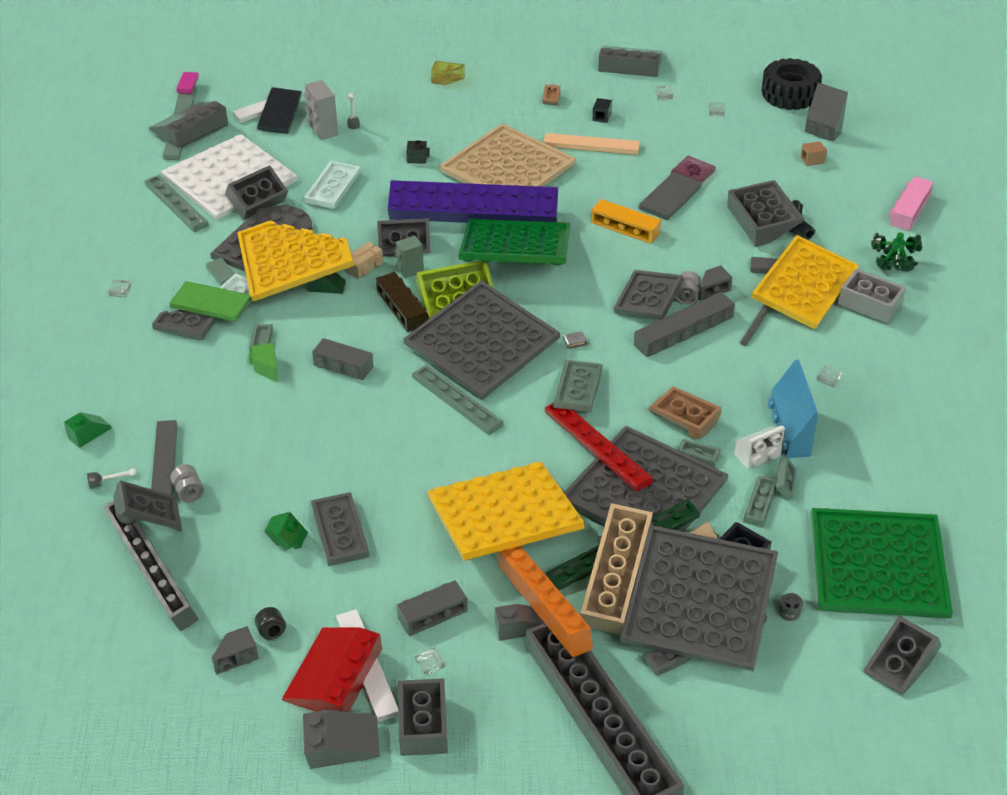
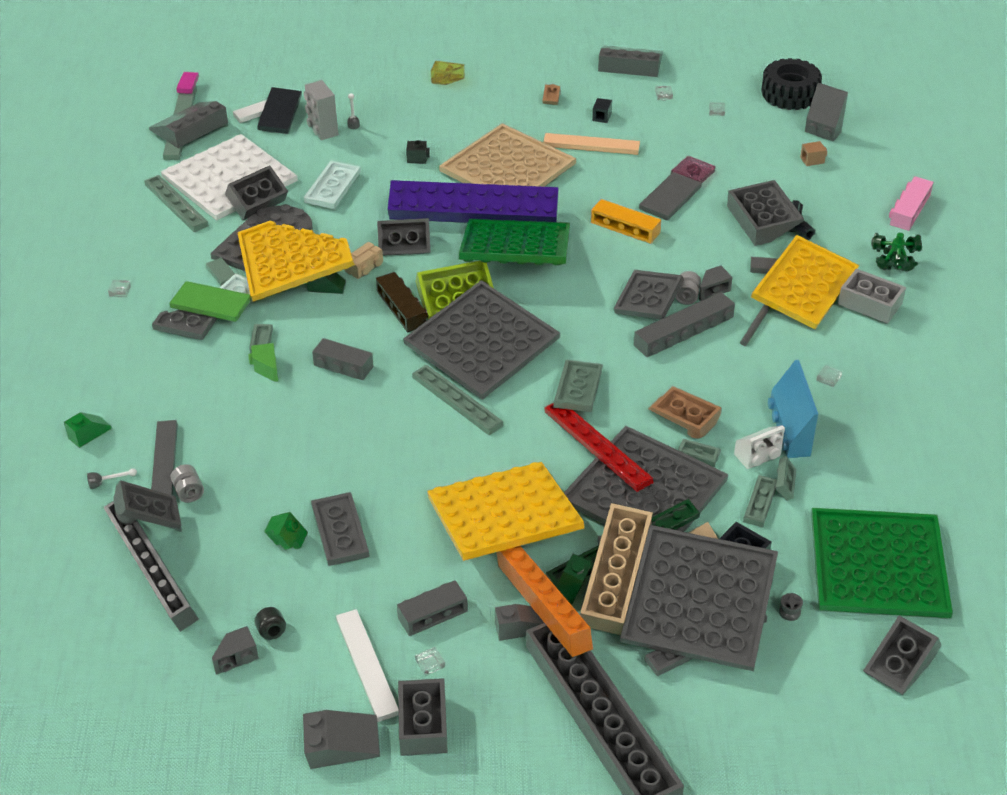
red slope [282,627,383,712] -> none
sand green brick [395,236,424,279] -> none
flat silver piece [563,331,587,349] -> none
none -> dark green slope [556,553,592,605]

